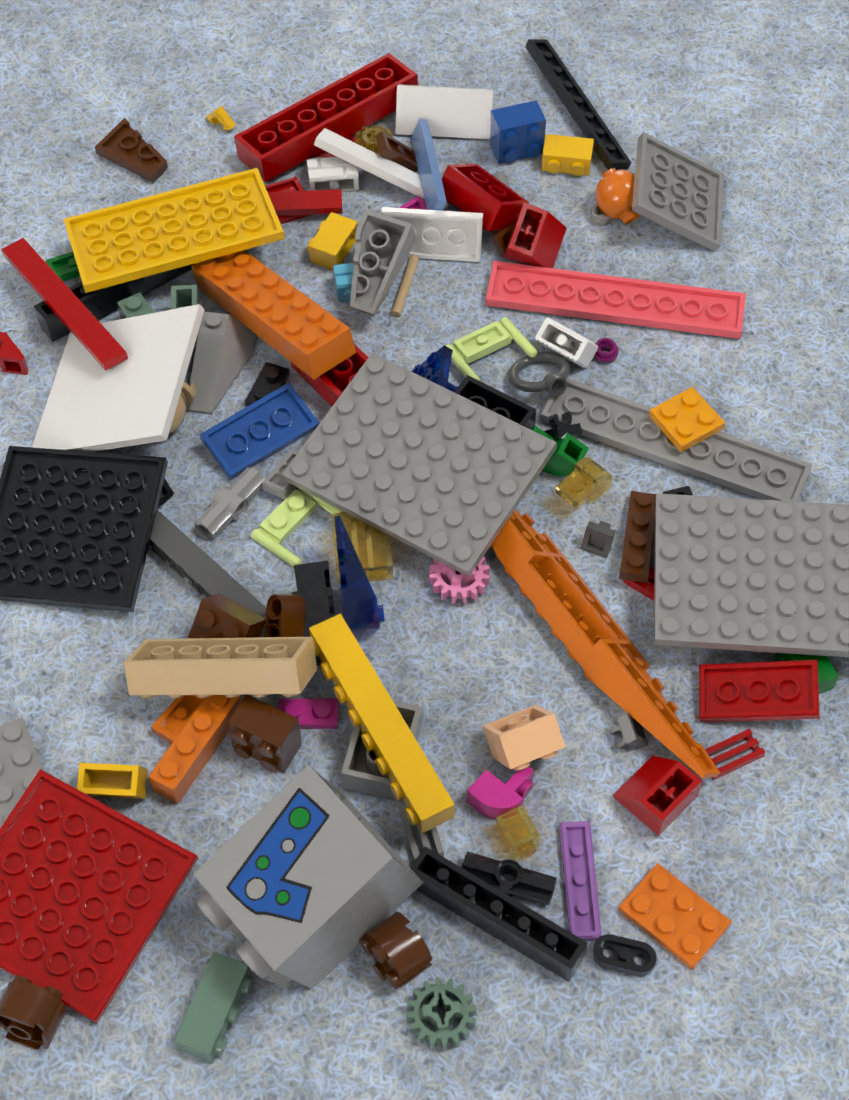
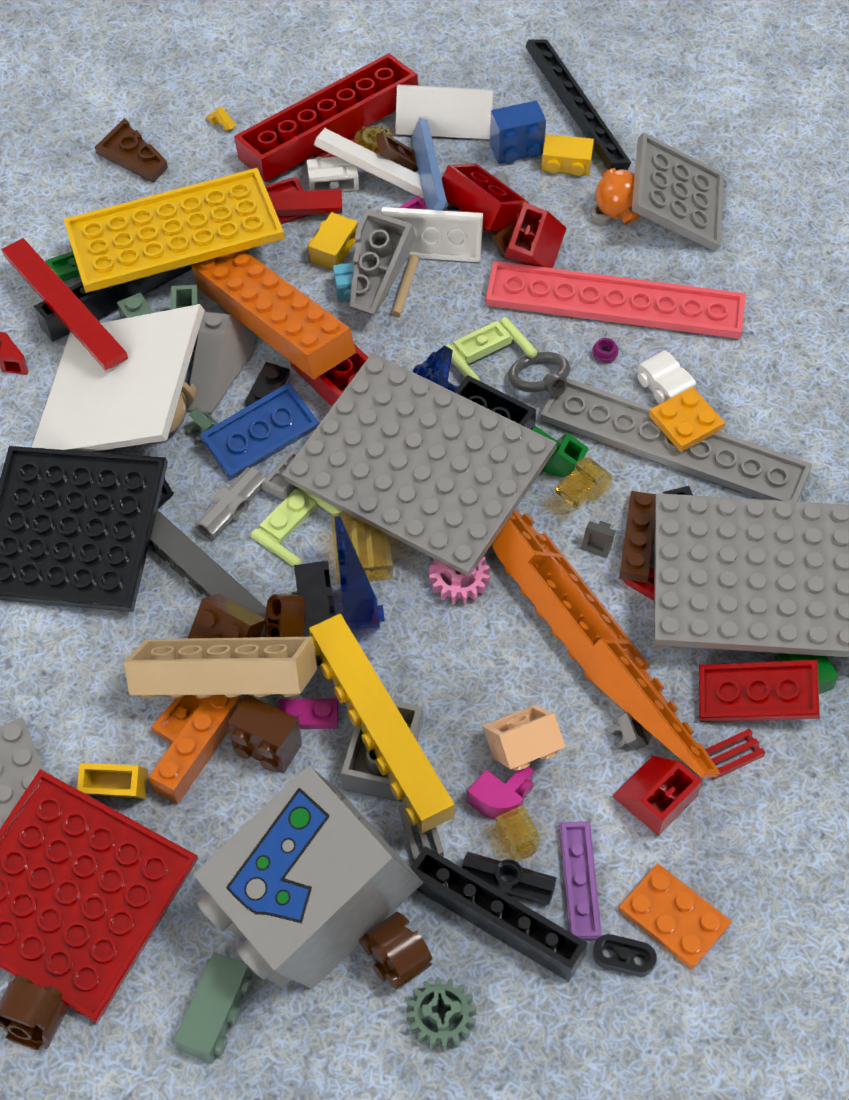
white brick [535,318,598,368] -> none
black tile [544,412,582,440] -> none
none -> sand green tile [188,407,218,442]
none -> white brick [638,350,697,404]

